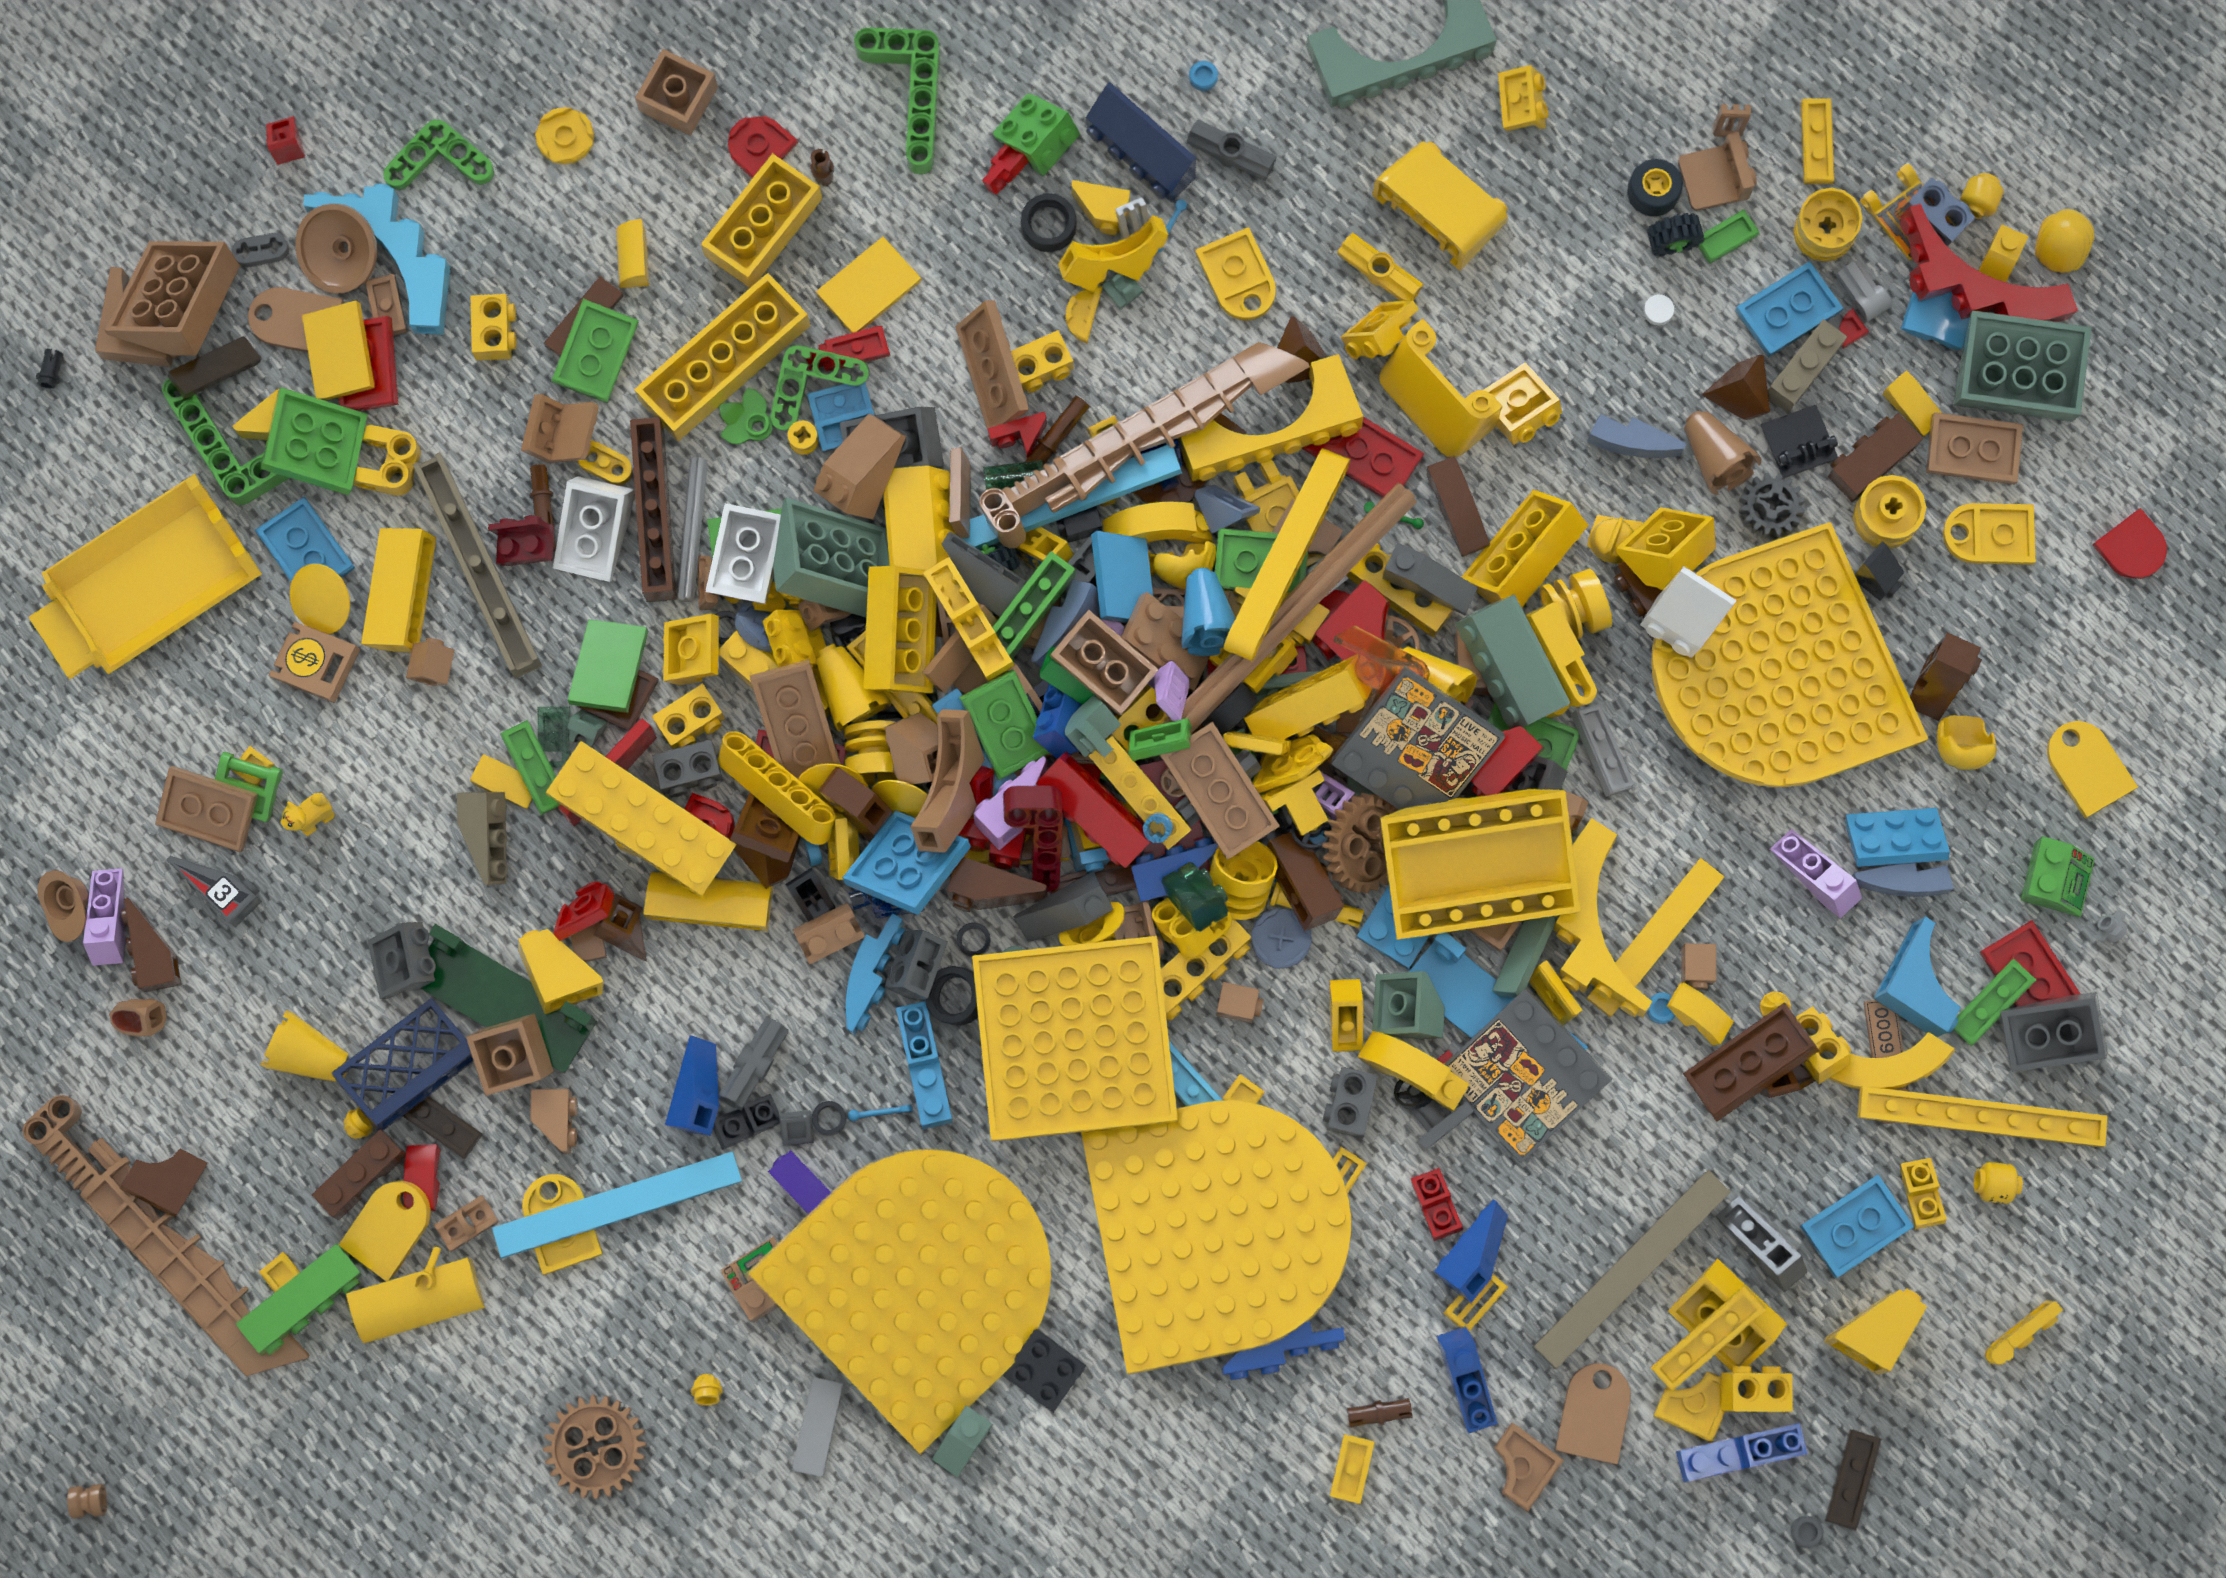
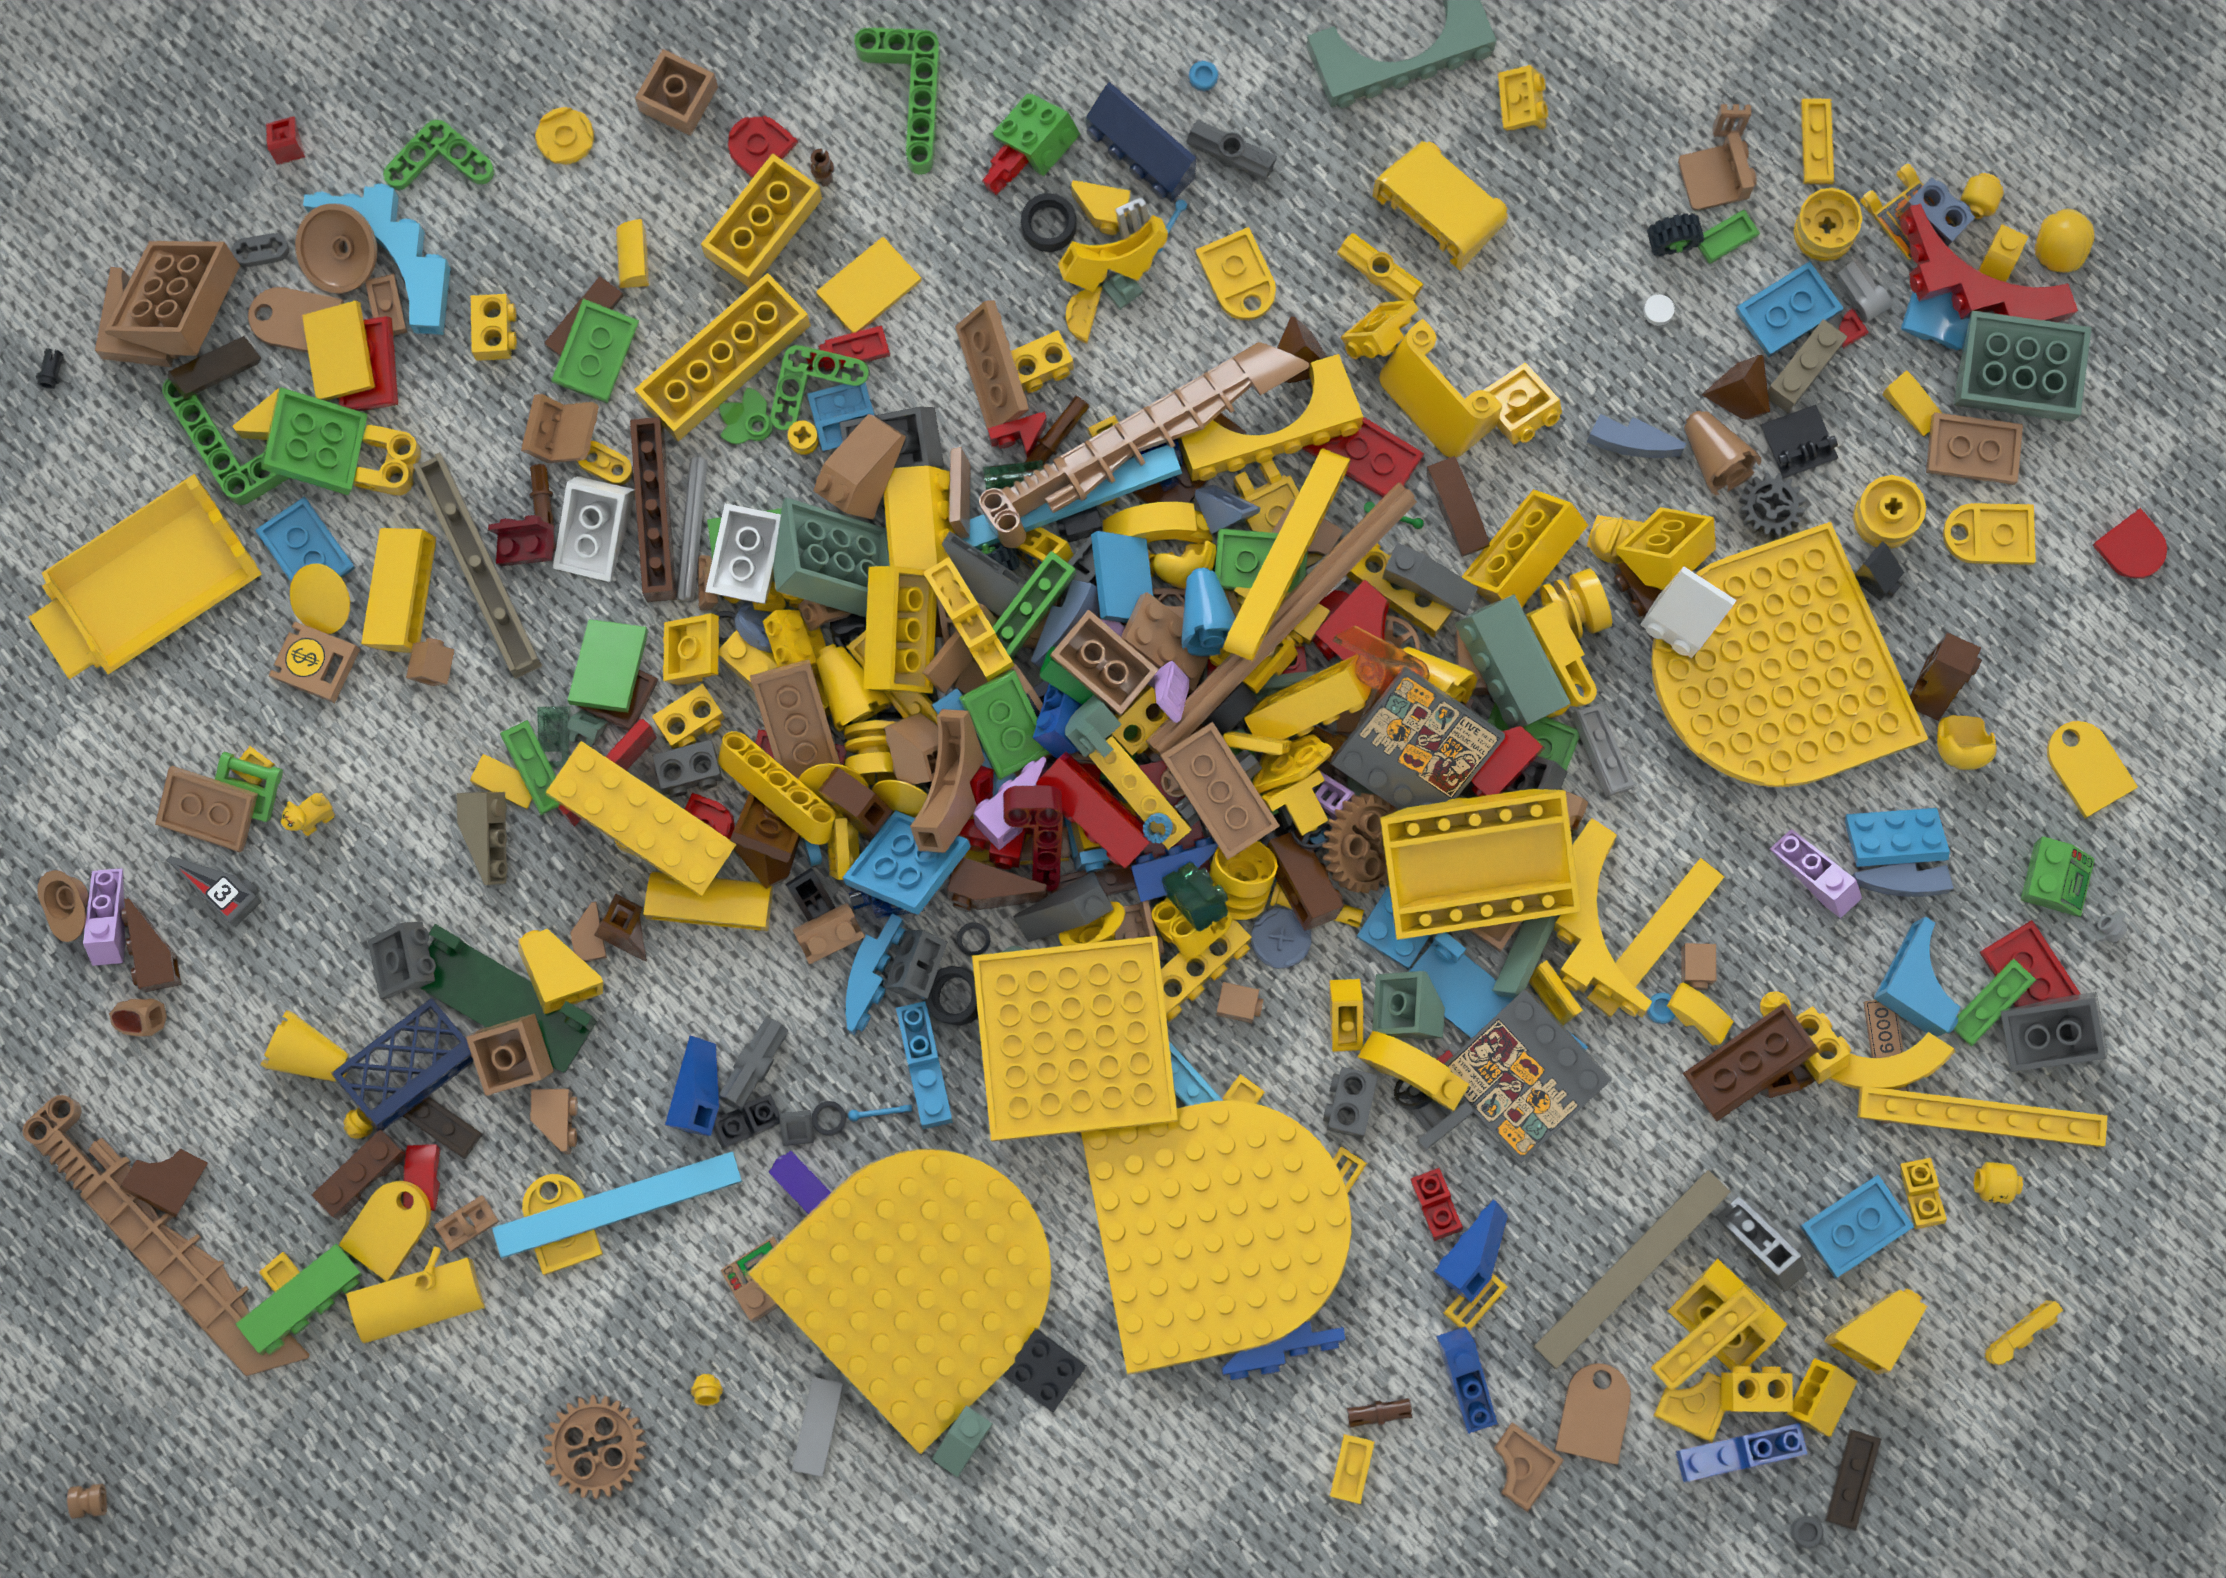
red tile [553,881,614,941] -> none
bright green tile [1128,718,1192,761] -> none
black wheel [1627,158,1683,217] -> none
reddish brown brick [1828,413,1923,502] -> none
none -> yellow brick [1786,1358,1858,1437]

